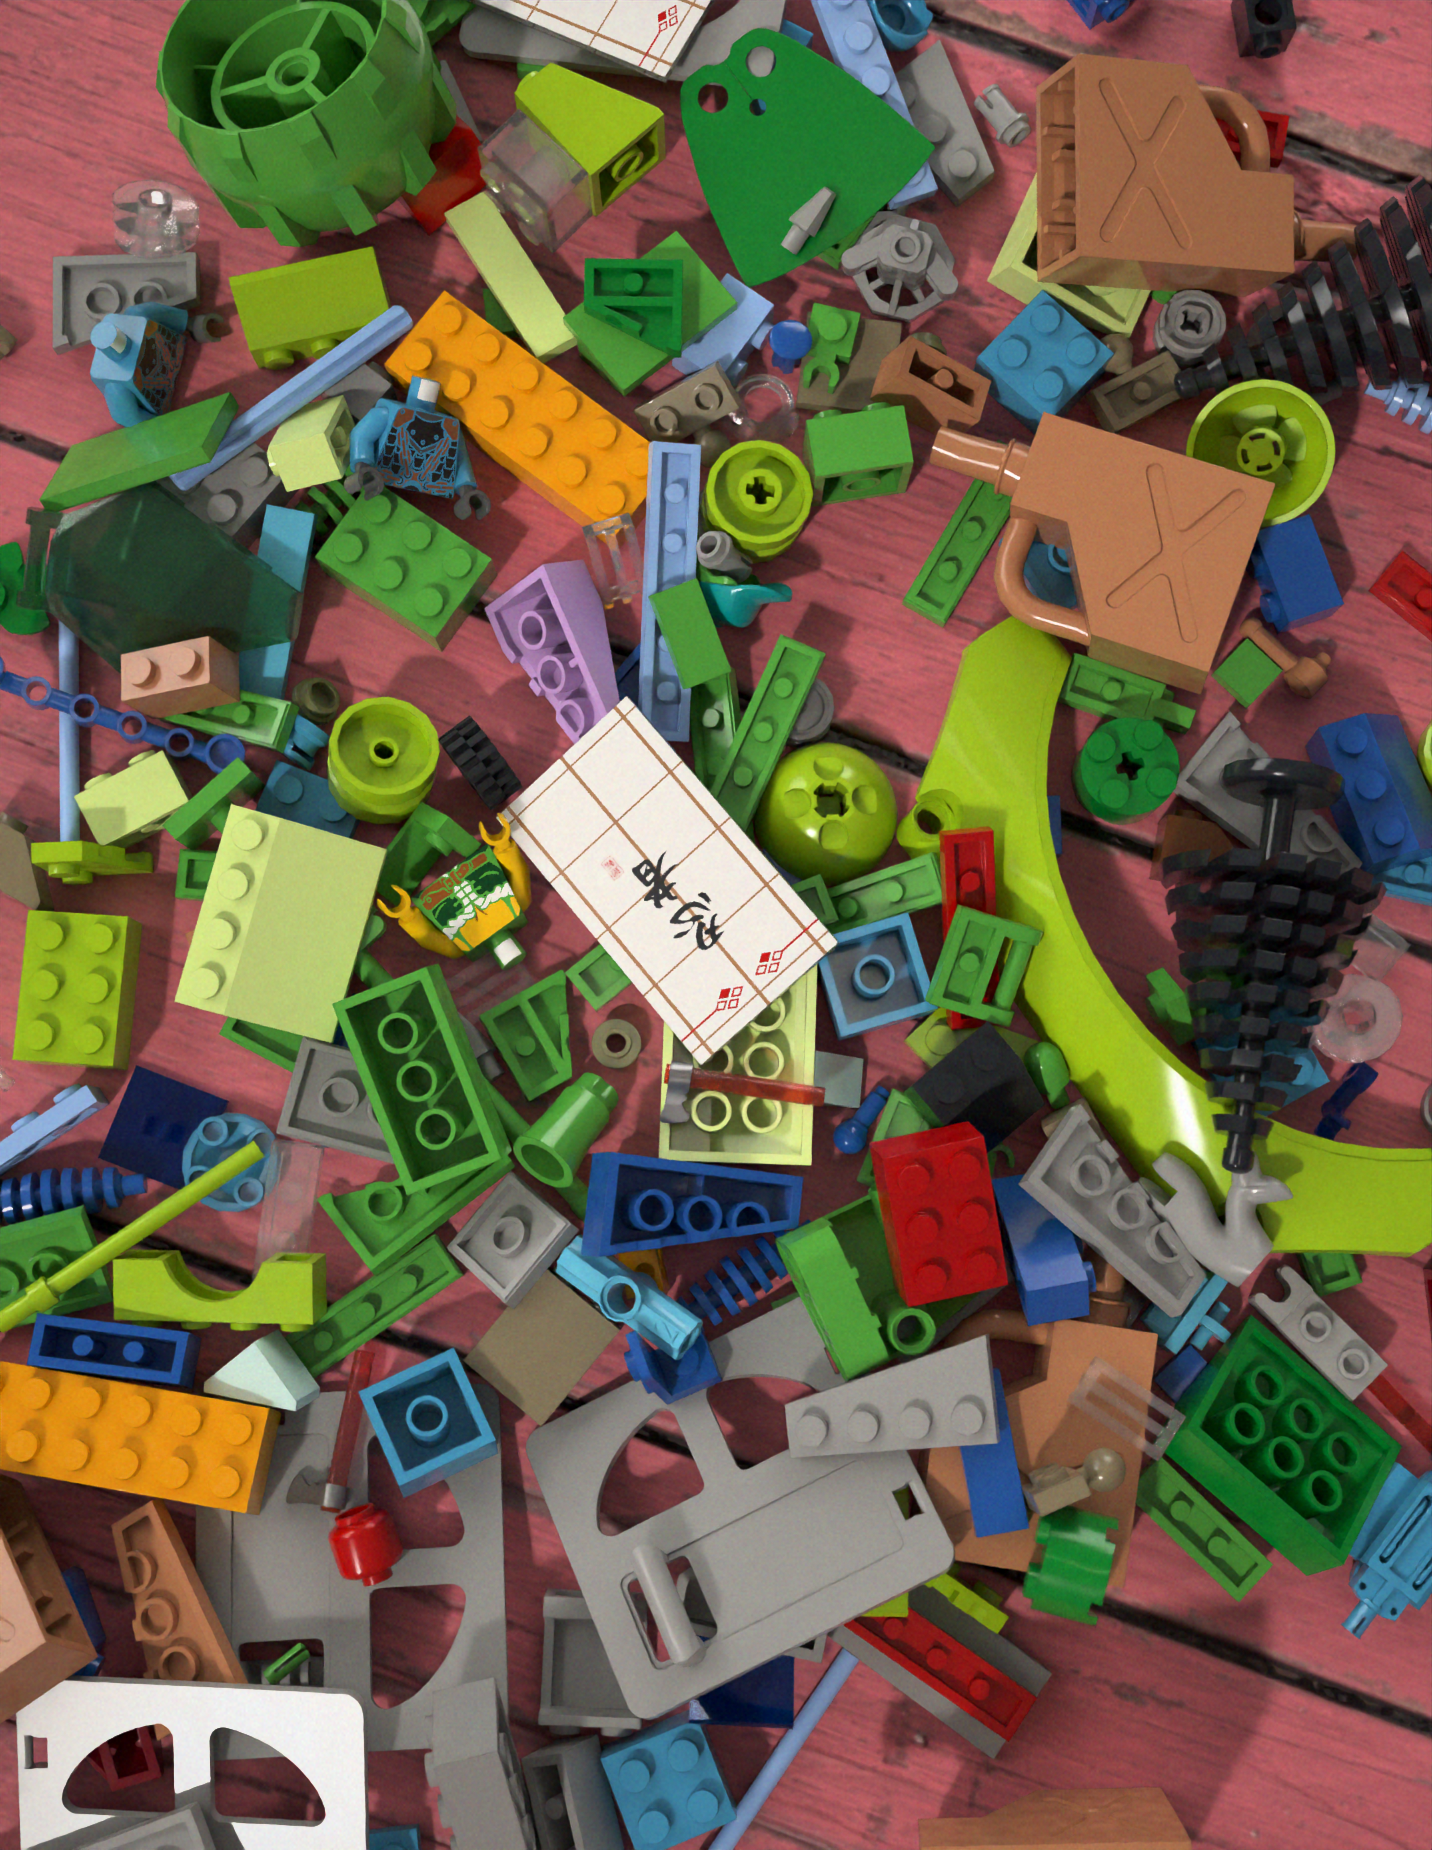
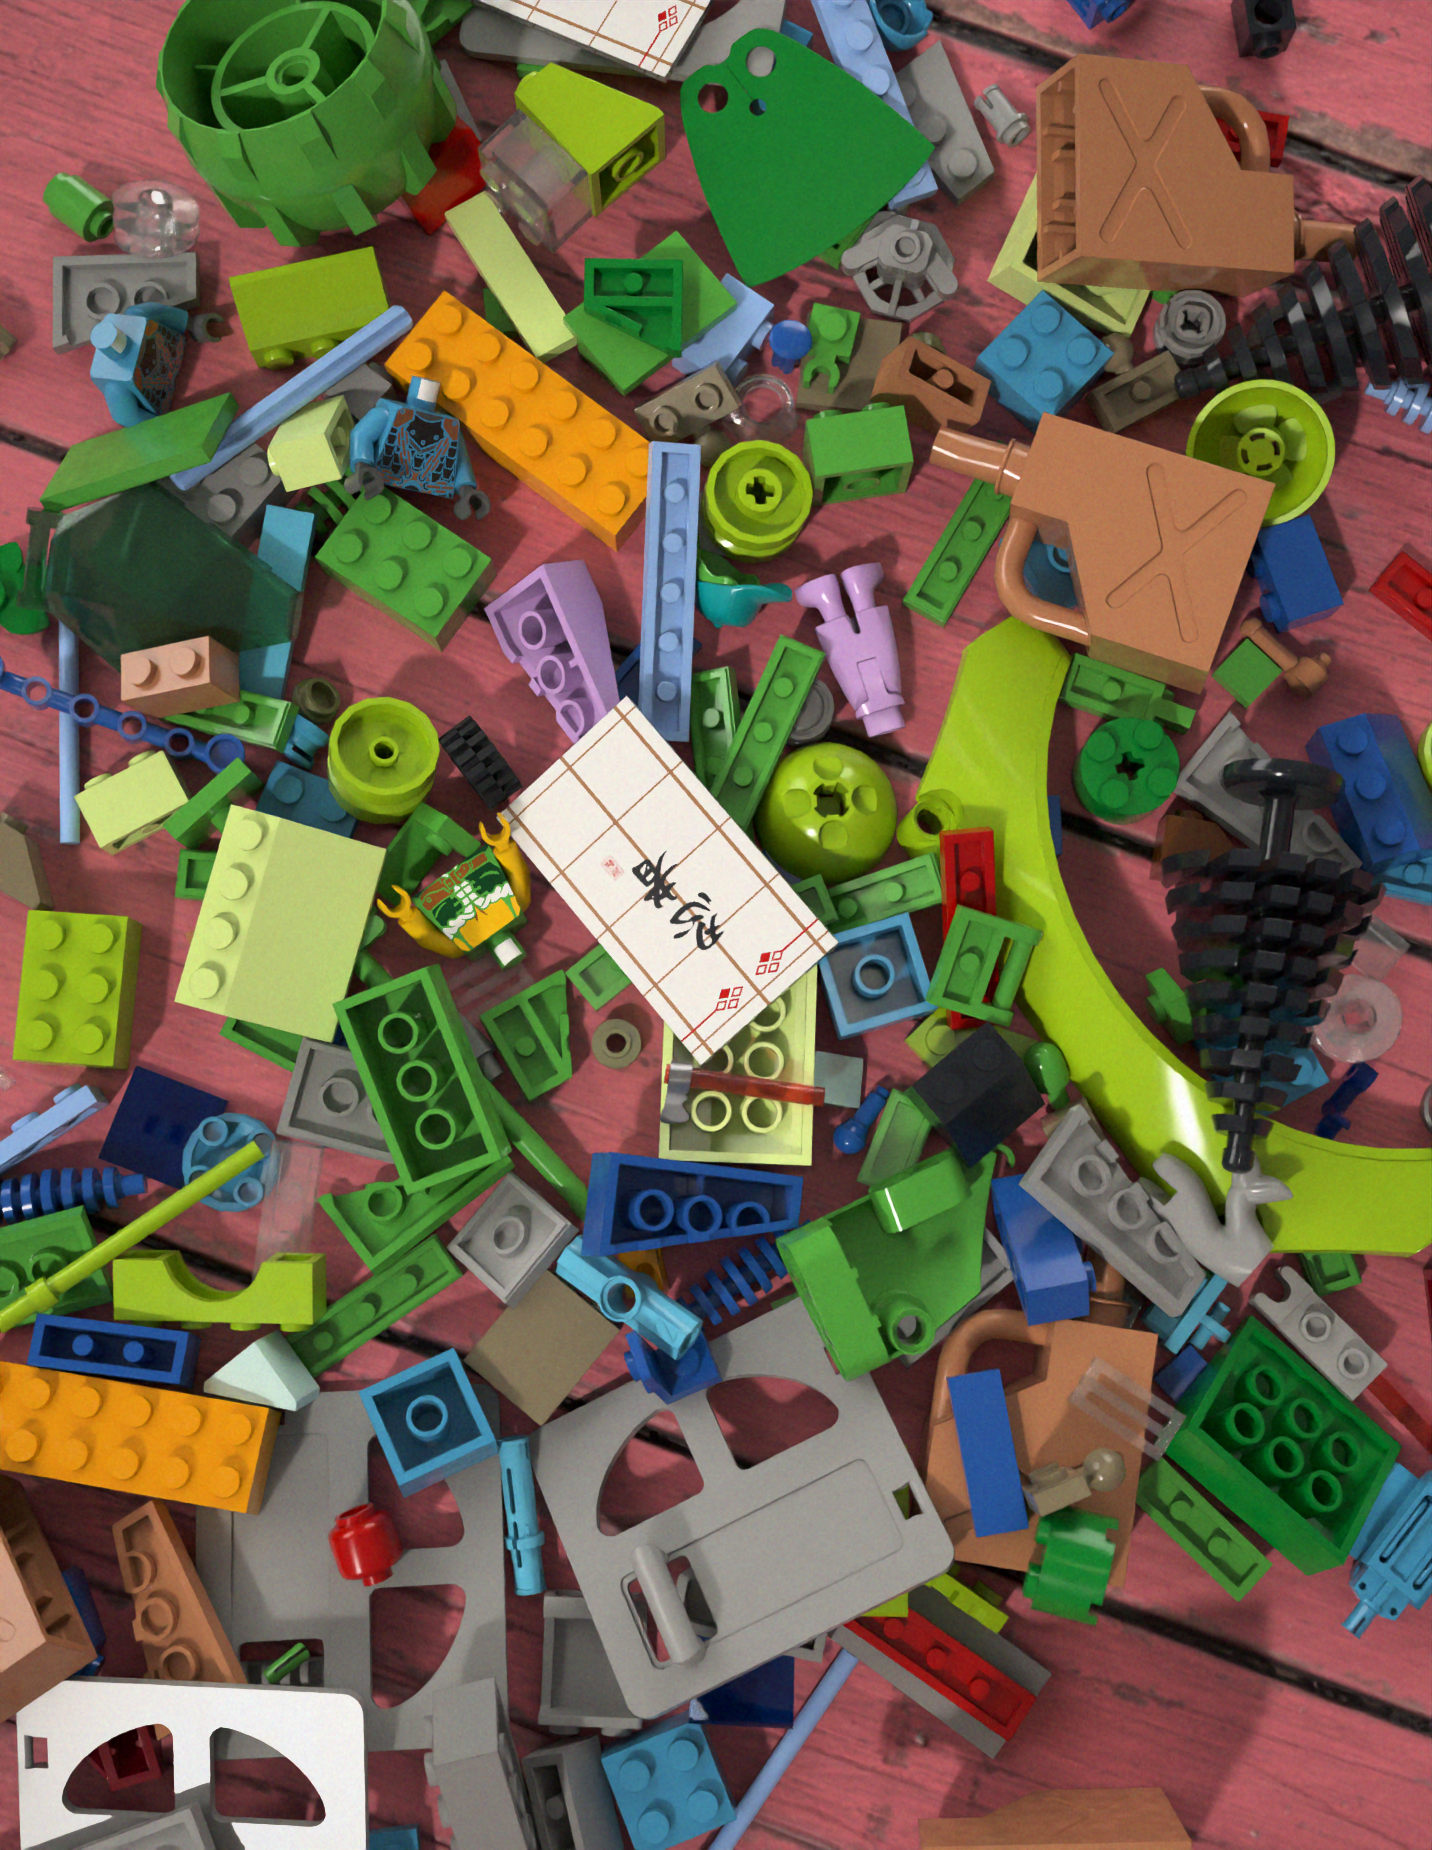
lime wing [31,841,153,885] -> none
clear red piece [286,1350,375,1514] -> none
bright green plant [513,1072,619,1188] -> none
clear tile [582,512,644,610] -> none
bright green tile [648,578,731,689] -> none
light grey pin [696,531,753,584] -> none
light grey bar [780,187,836,255] -> none
light grey wing [785,1334,1001,1458] -> none
red brick [869,1121,1009,1308] -> none
none -> bright green brick [43,172,117,242]
none -> medium azure pin [496,1435,547,1596]
none -> lavender piece [794,562,906,738]

